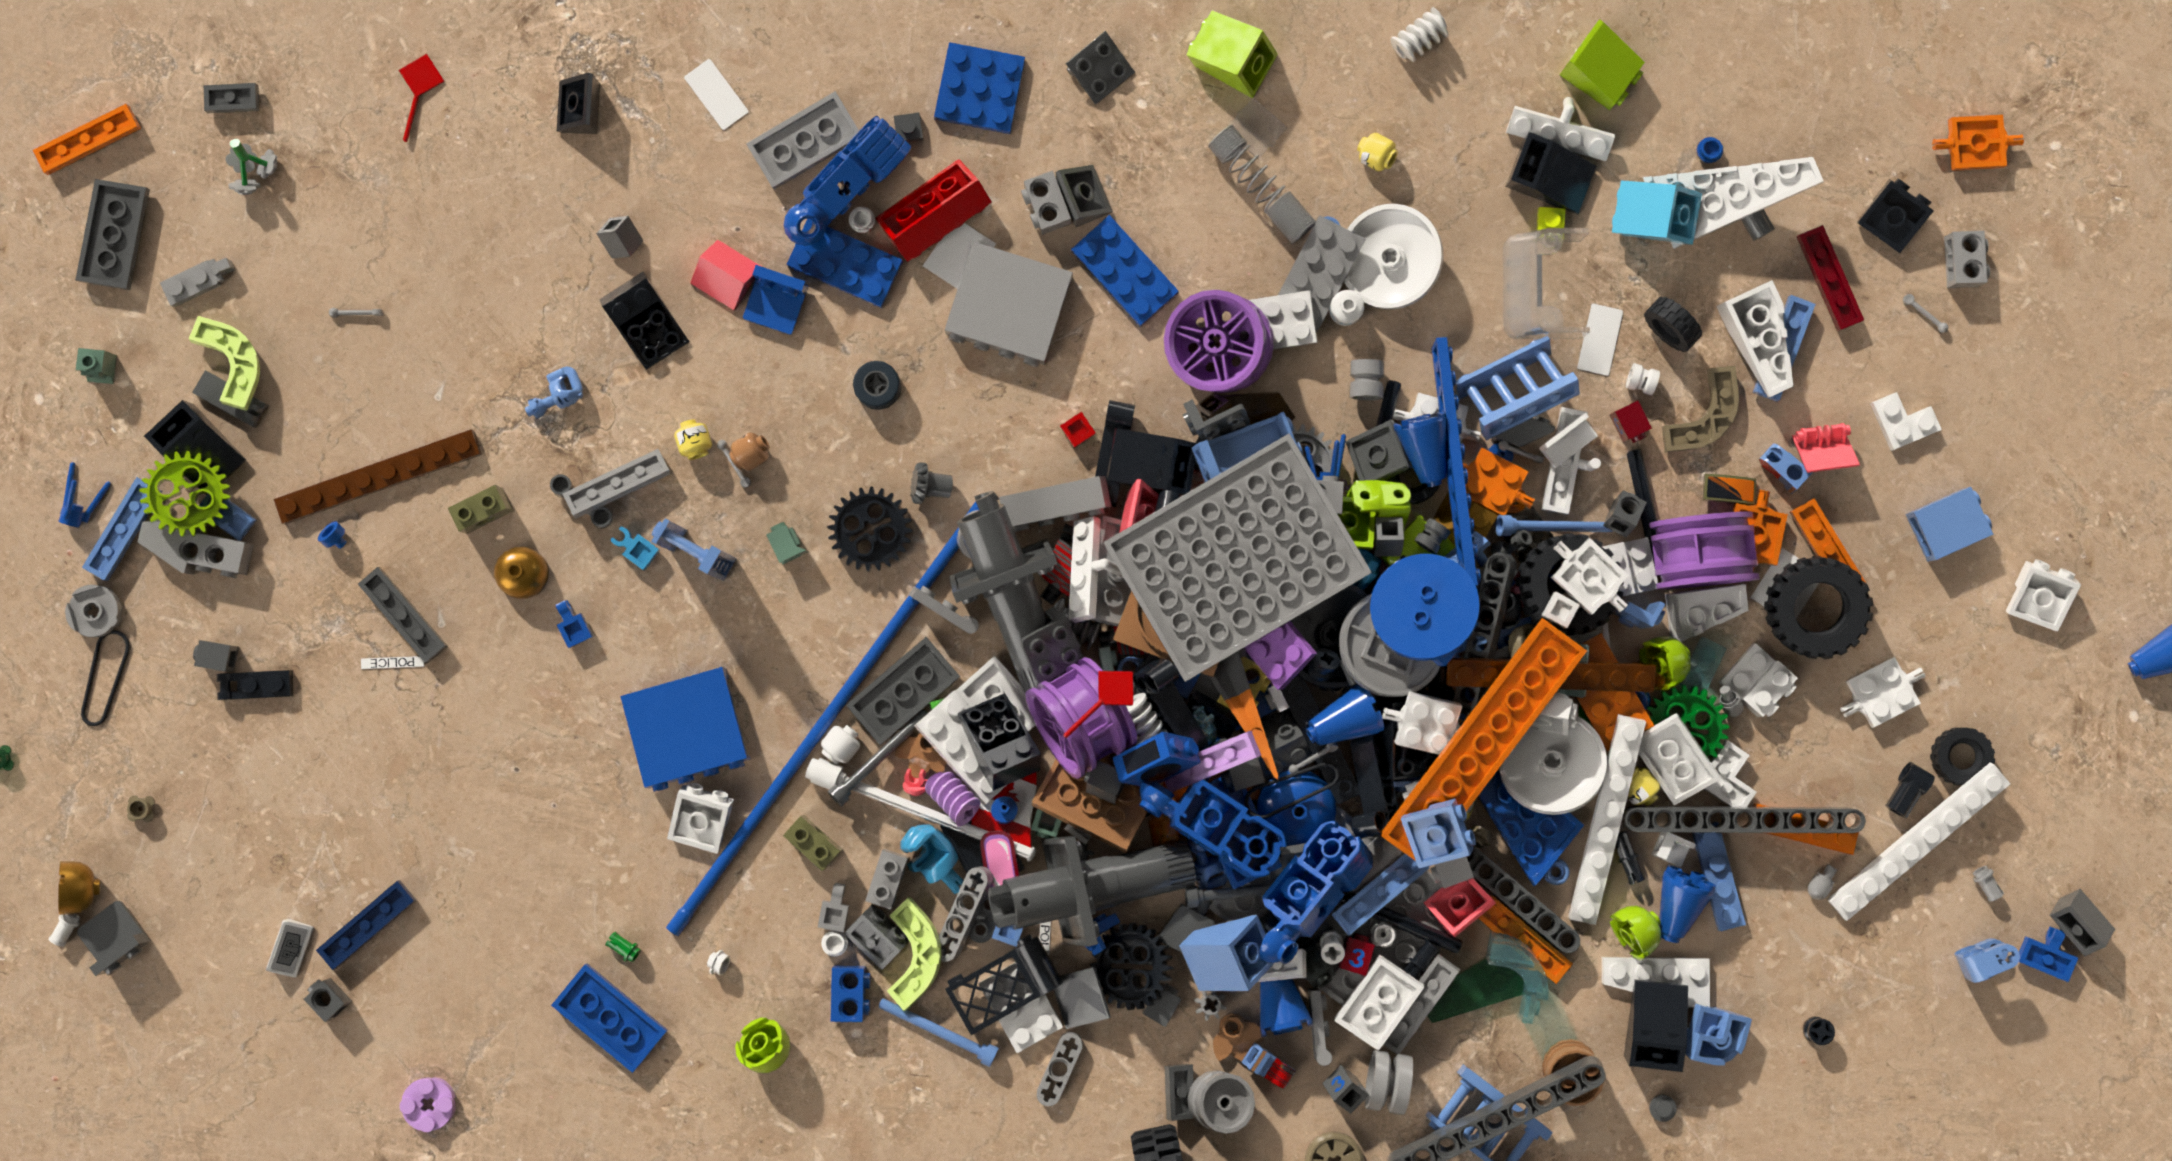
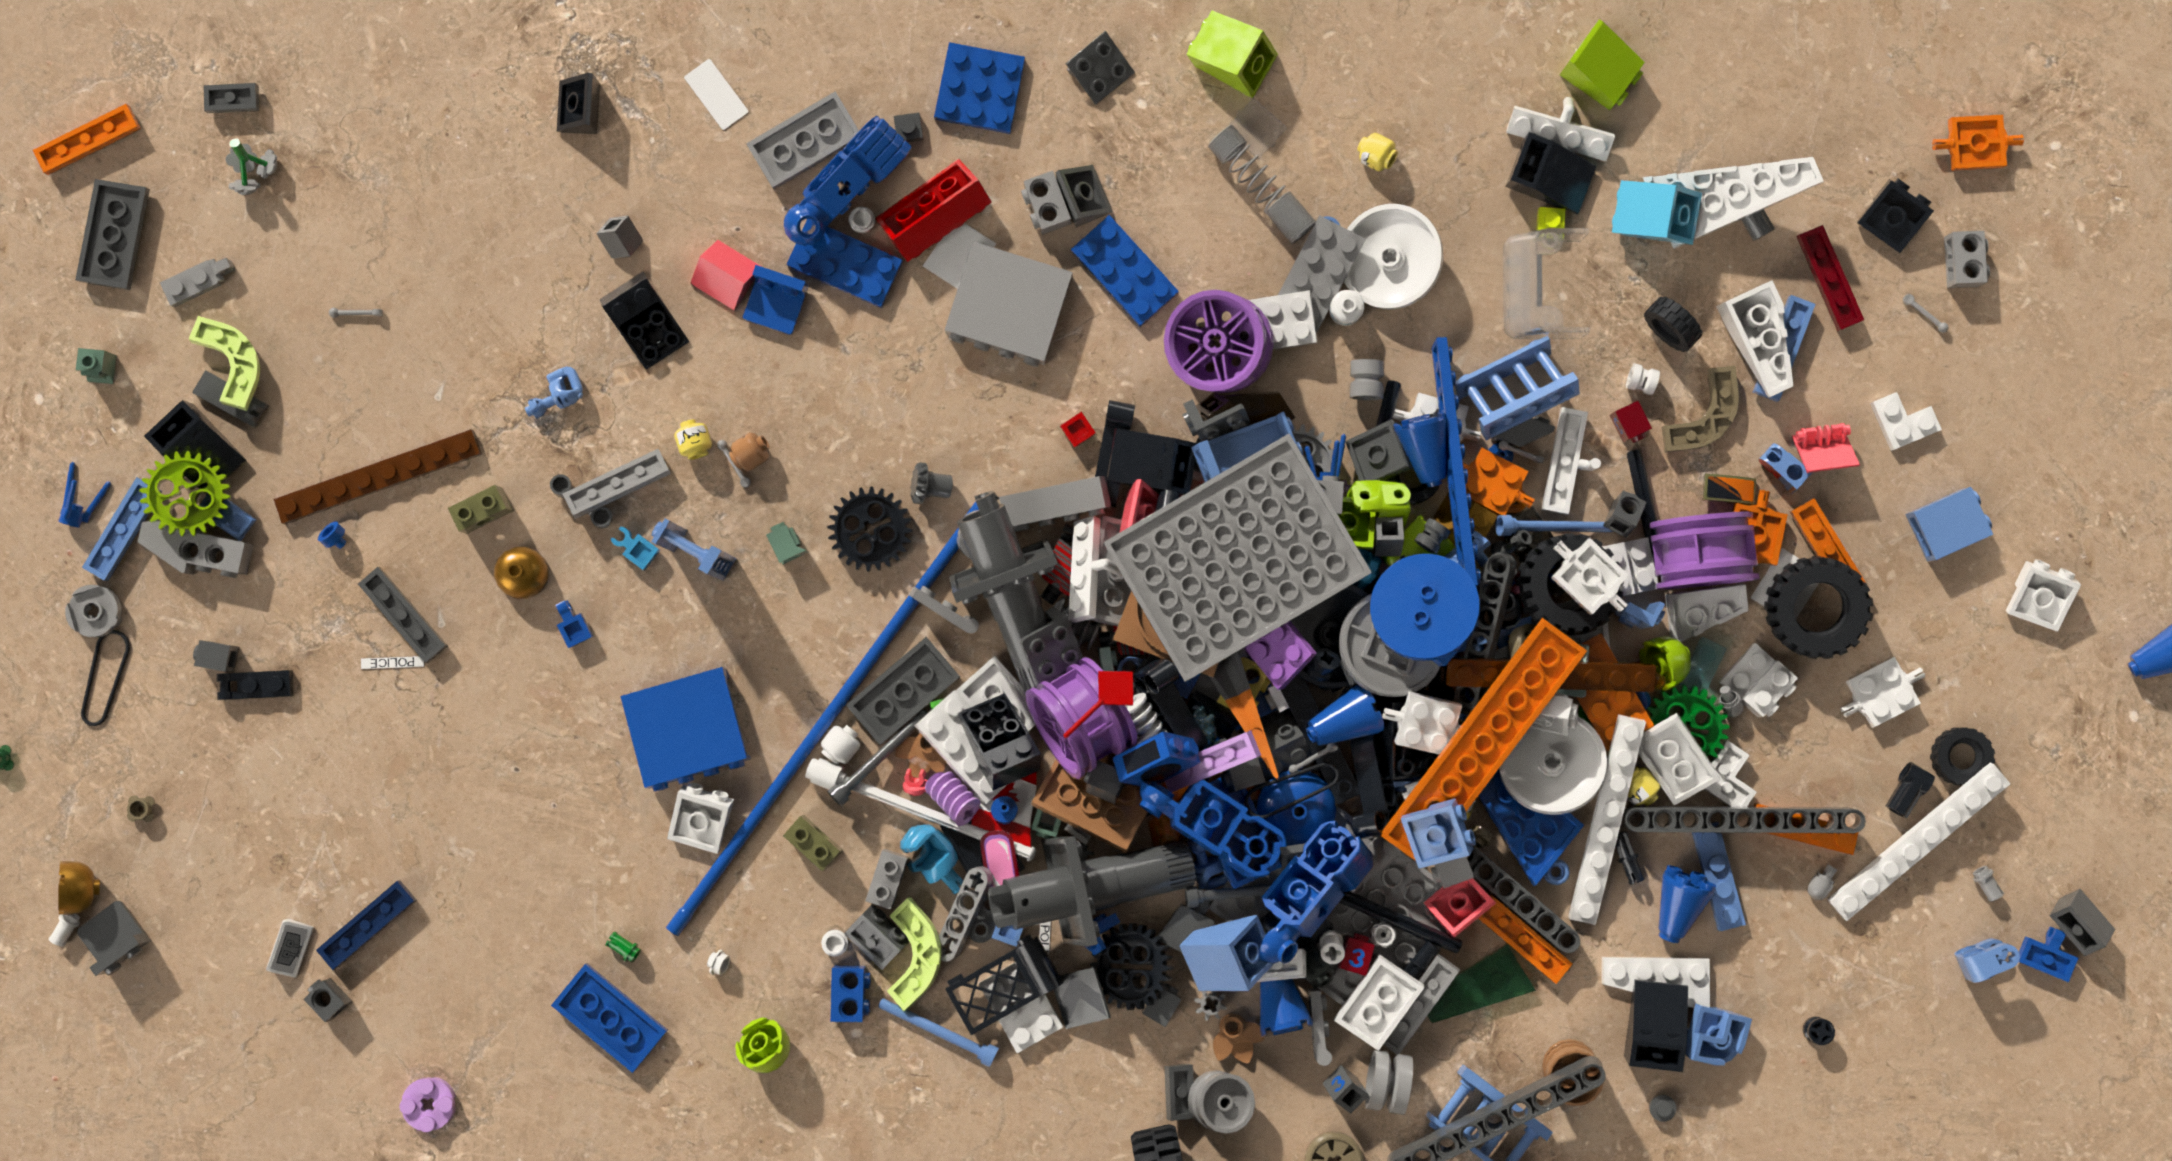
red piece [399,54,444,142] -> none
light grey plate [818,883,849,932] -> none
black wheel [853,361,901,410] -> none
light grey beam [1037,1032,1082,1106] -> none
leg [1242,1042,1296,1089] -> none
medium blue plate [1332,854,1429,936] -> none
white piece [1390,7,1449,62] -> none
clear light blue arch [1486,932,1549,1024] -> none
white panel [1539,413,1598,468] -> none
white plate [1541,592,1580,629] -> none
white sticker [1577,303,1623,376] -> none
lime cylinder [1610,906,1661,960] -> none
white panel [1651,832,1696,867] -> none
blue plate [1697,137,1723,163] -> none

